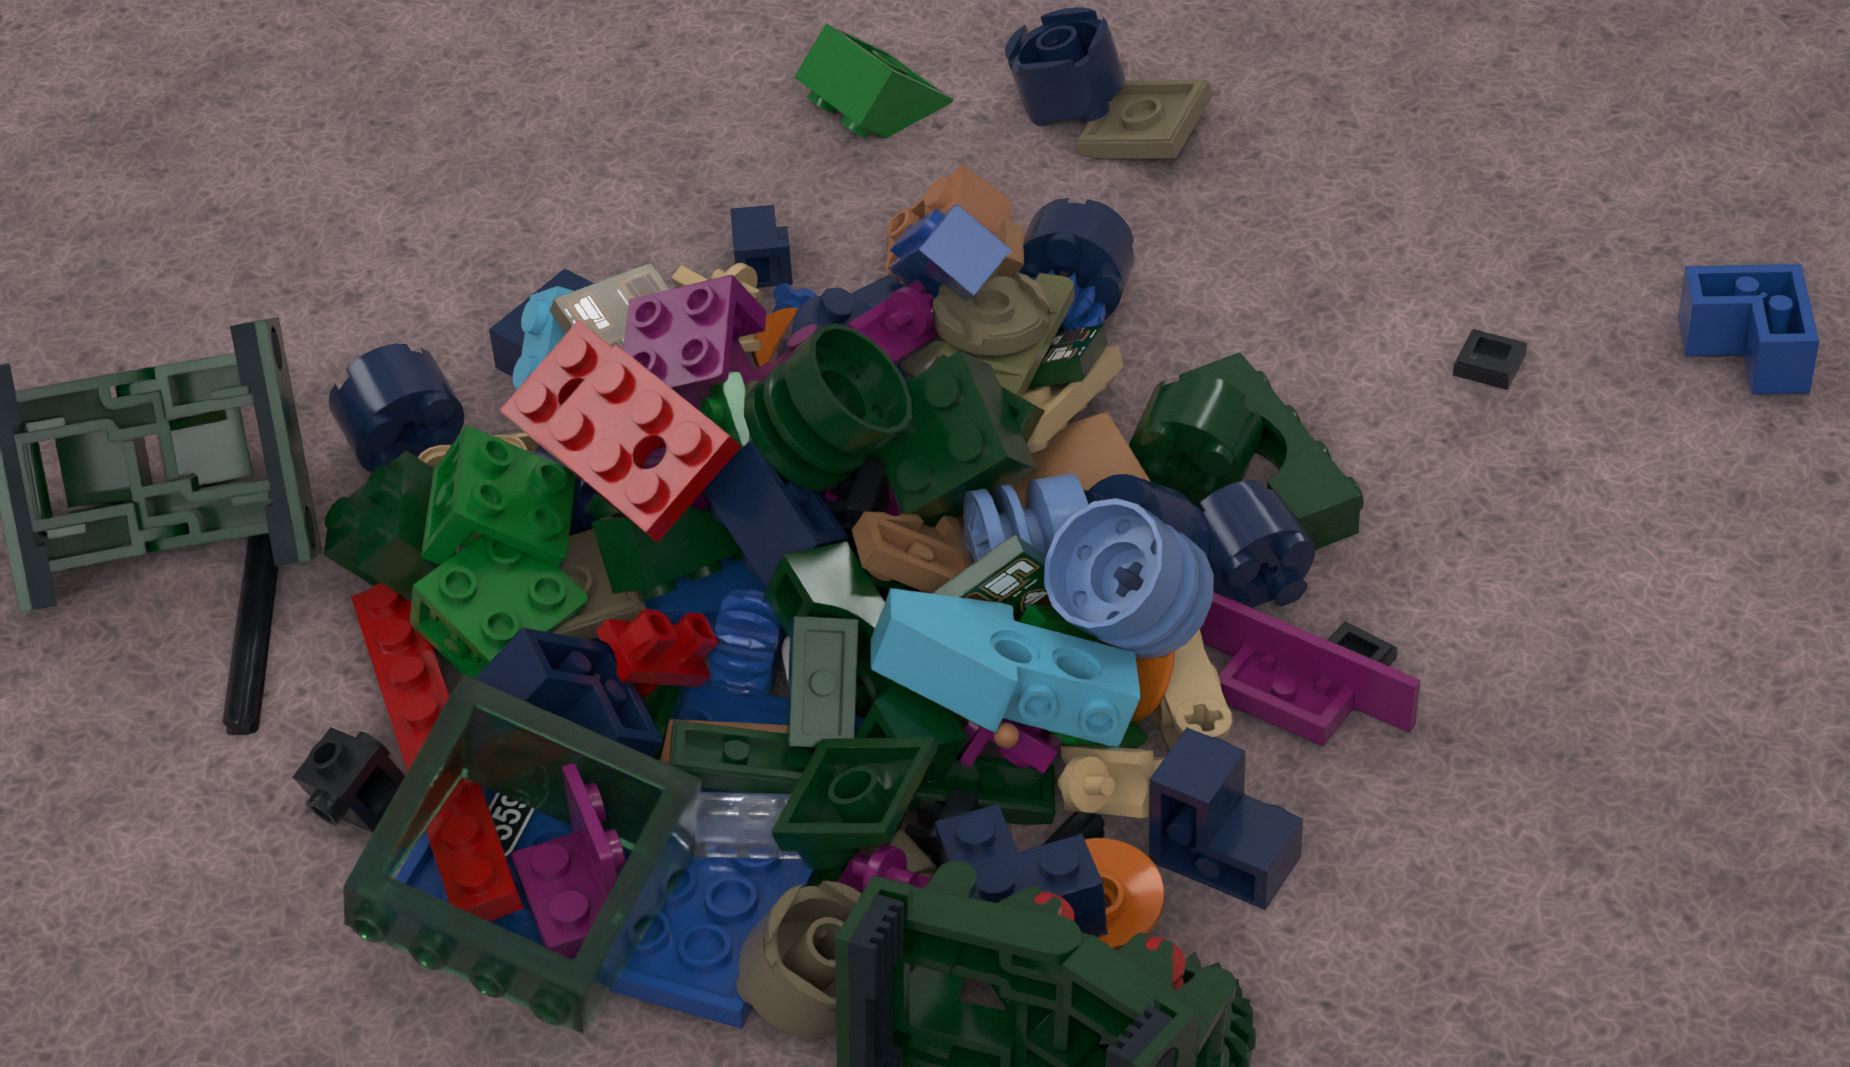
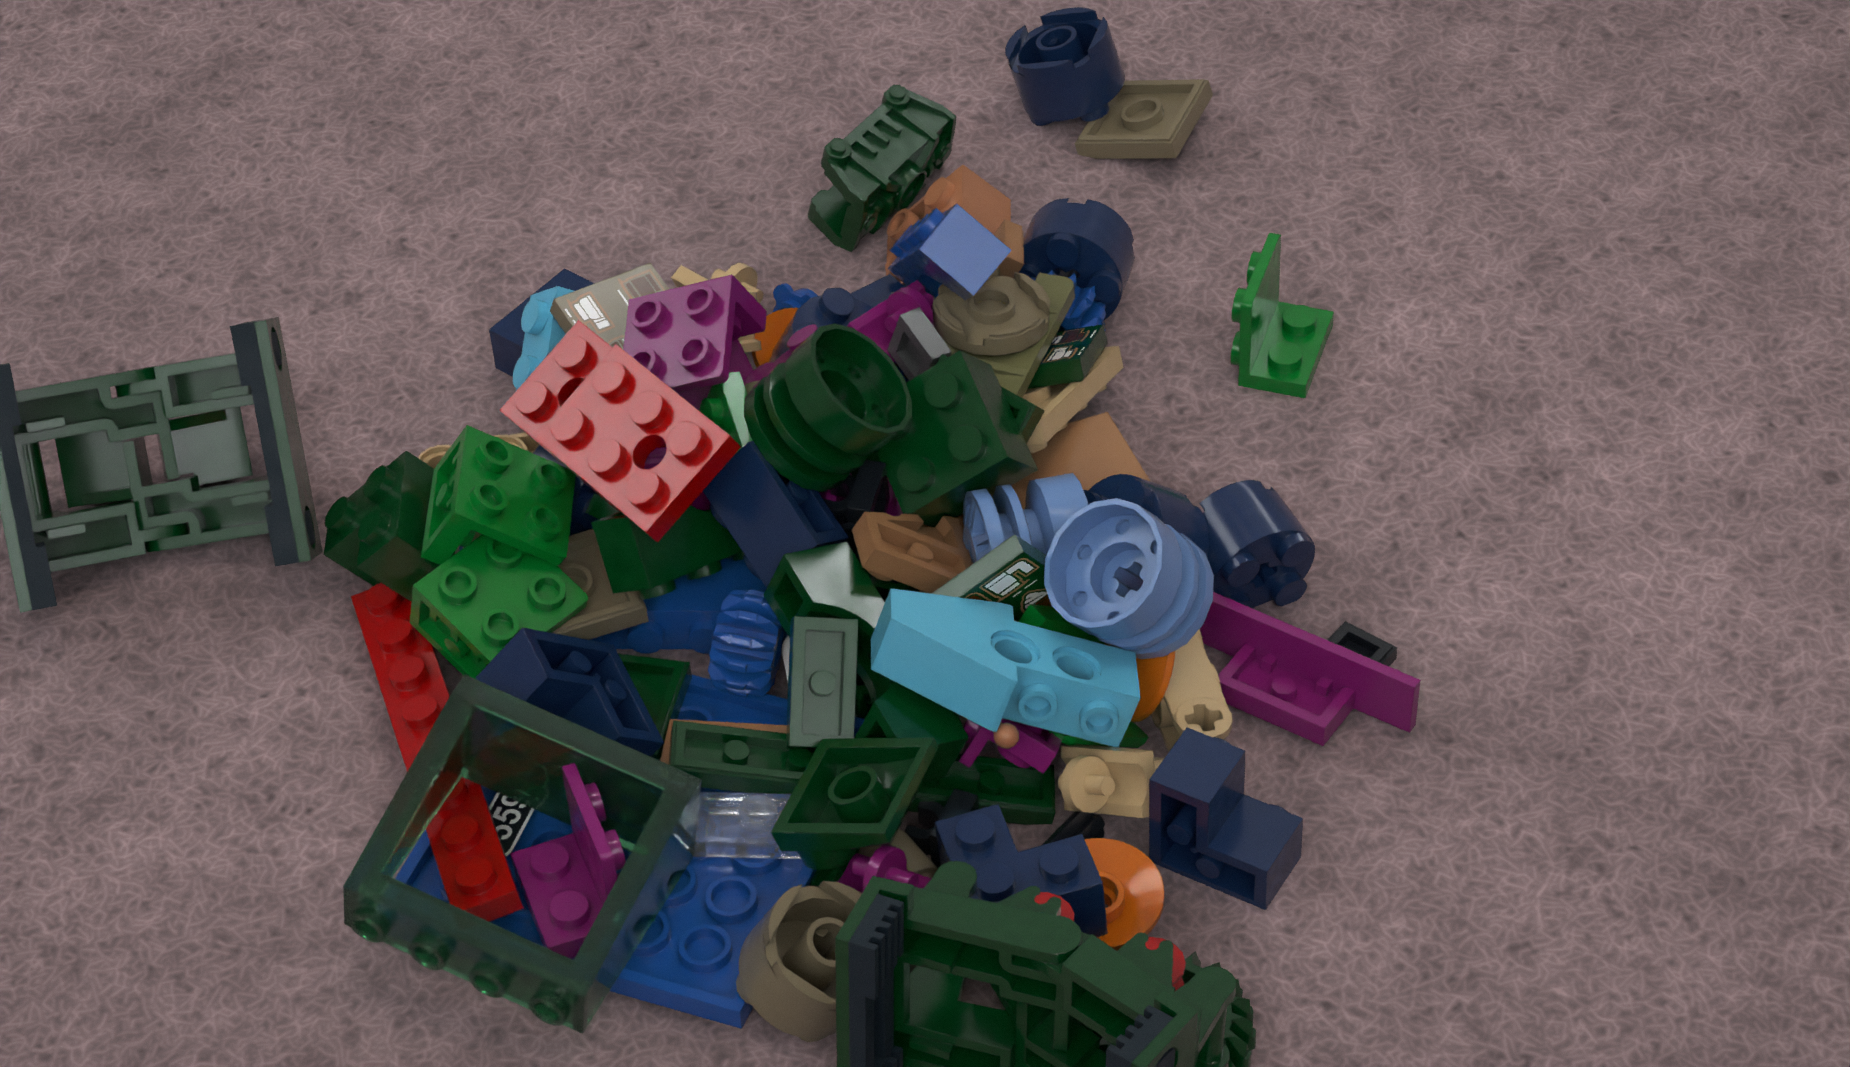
black axle [222,533,278,735] -> none
black brick [292,727,411,833] -> none
dark blue brick [329,343,464,473] -> none
red hips [595,609,718,698] -> none
dark blue brick [730,205,793,288] -> none
green slope [794,23,954,138] -> none
dark green brick [1129,373,1263,513] -> none
dark green arch [1179,352,1364,550] -> none
black tile [1453,329,1527,390] -> none
blue brick [1678,264,1819,394] -> none
none -> dark green piece [808,85,956,252]
none -> dark grey tile [887,307,952,380]
none -> green bracket [1231,233,1334,398]

